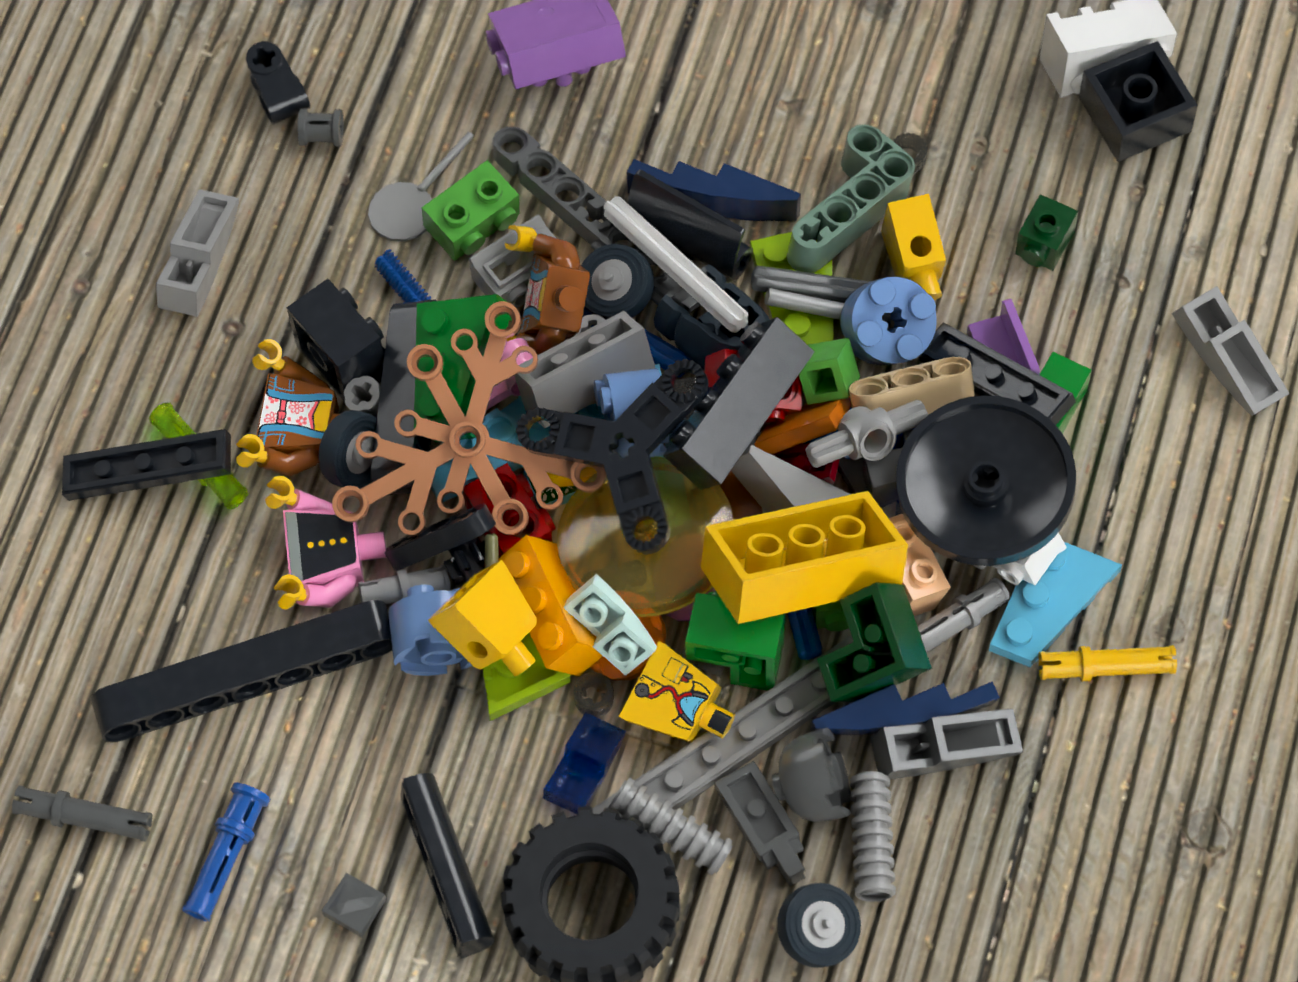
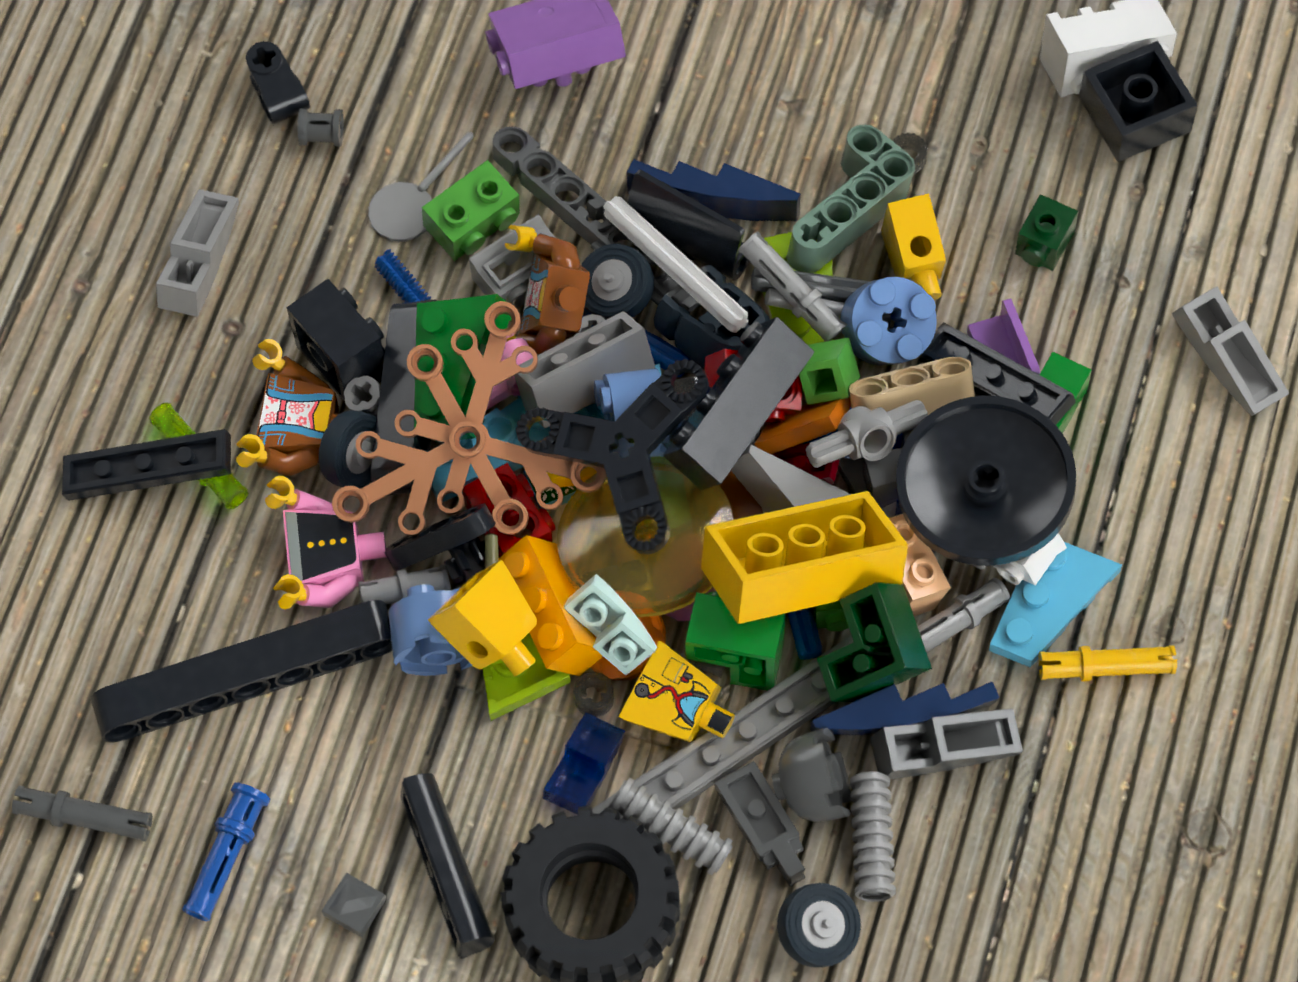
none -> light grey pin [738,231,847,342]

